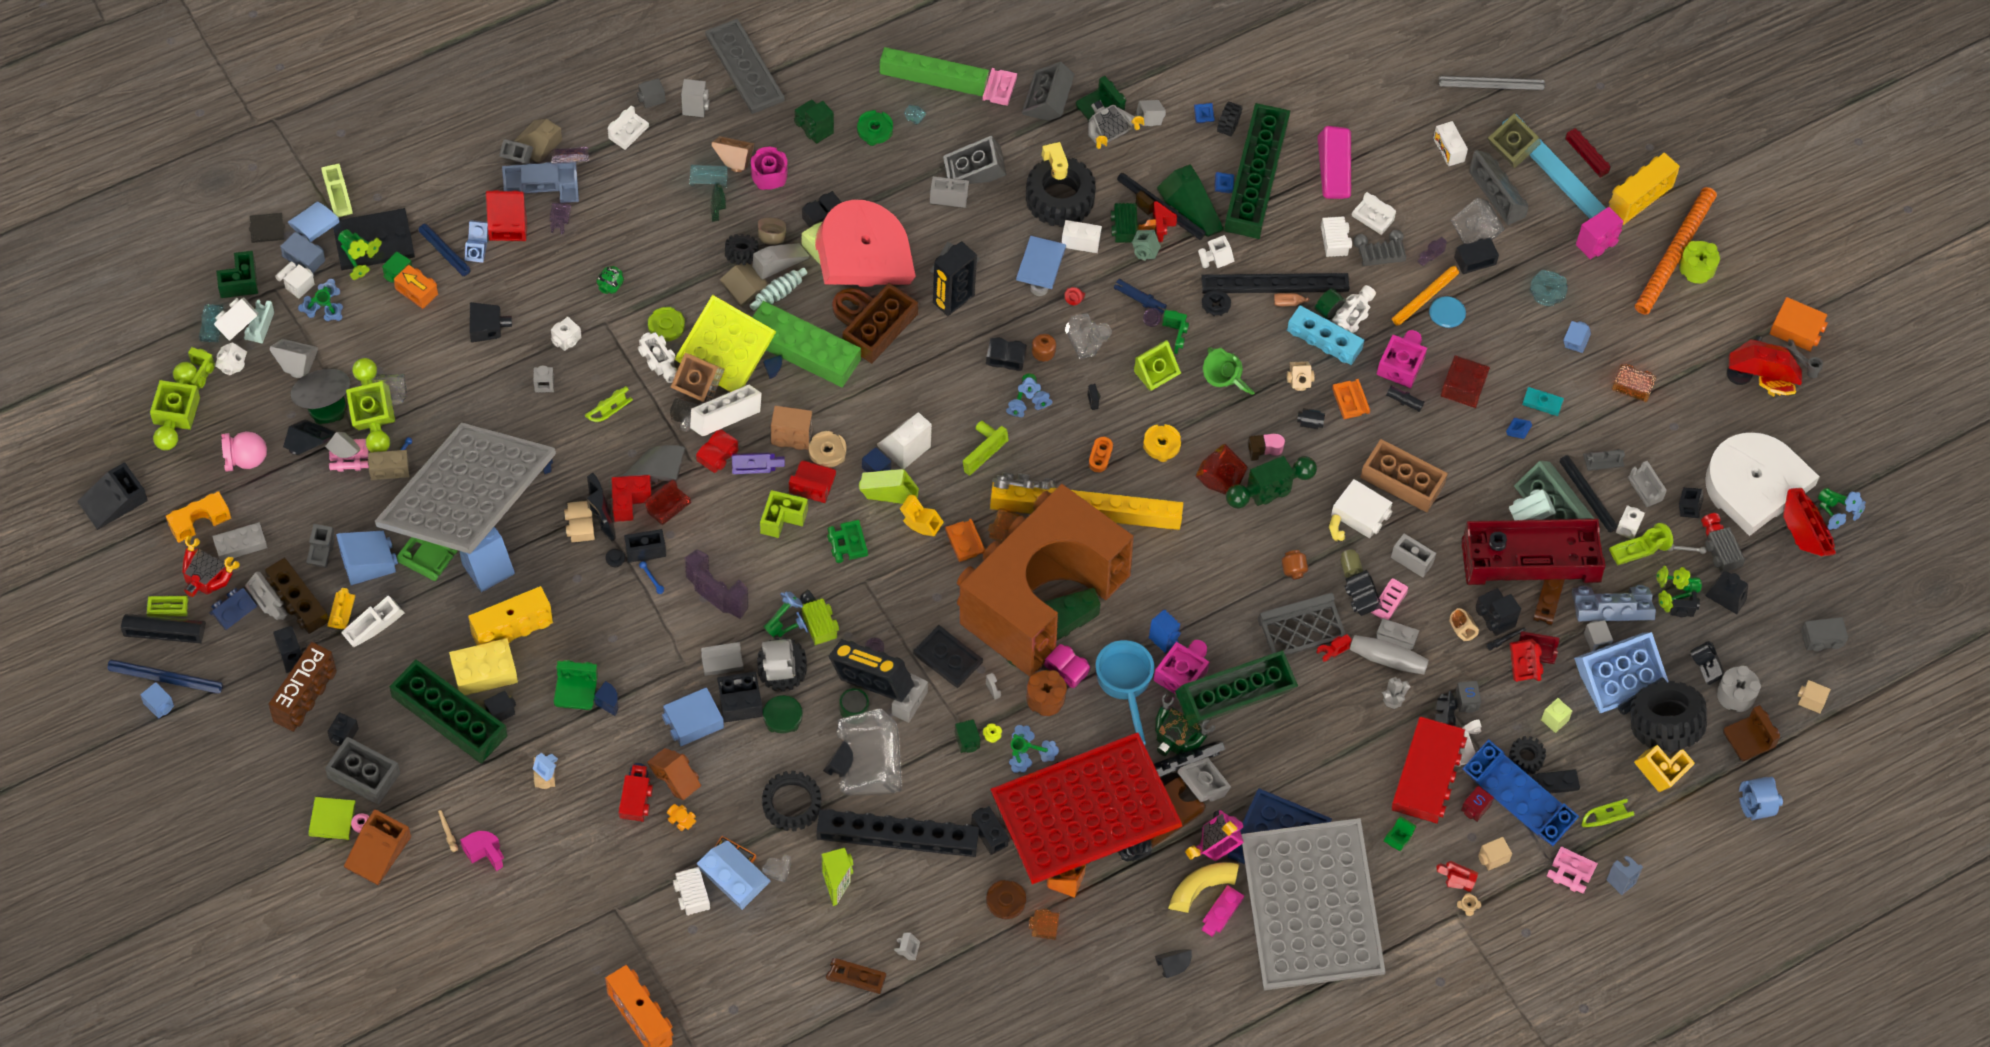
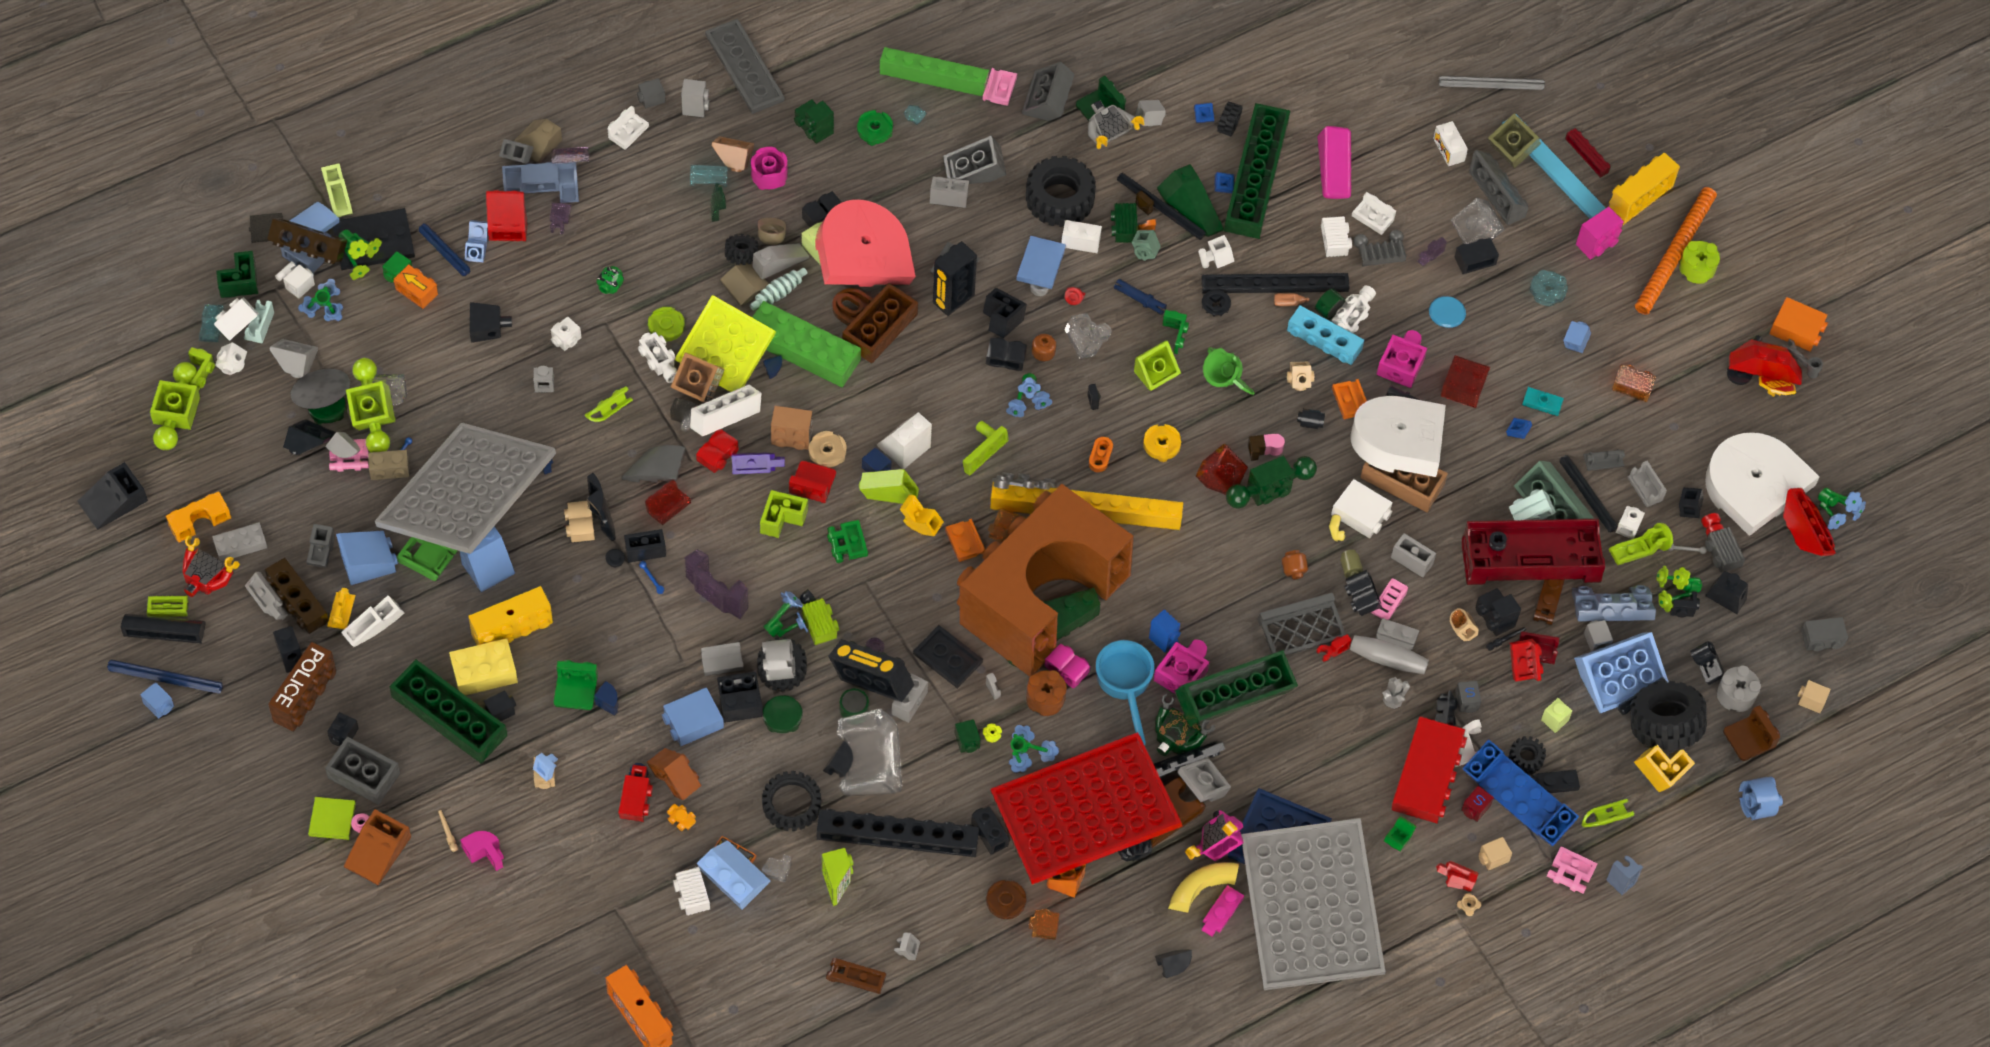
dark blue bracket [209,588,257,630] -> none
bright pink tile [221,431,267,472] -> none
red brick [611,475,652,522] -> none
light yellow leg [1042,142,1068,180] -> none
clear purple plate [1143,308,1162,327] -> none
red slope [1153,201,1177,242] -> none
light orange axle [1392,266,1459,326] -> none
none -> dark brown brick [267,218,348,264]
none -> black brick [983,288,1027,338]
none -> white piece [1351,396,1446,477]

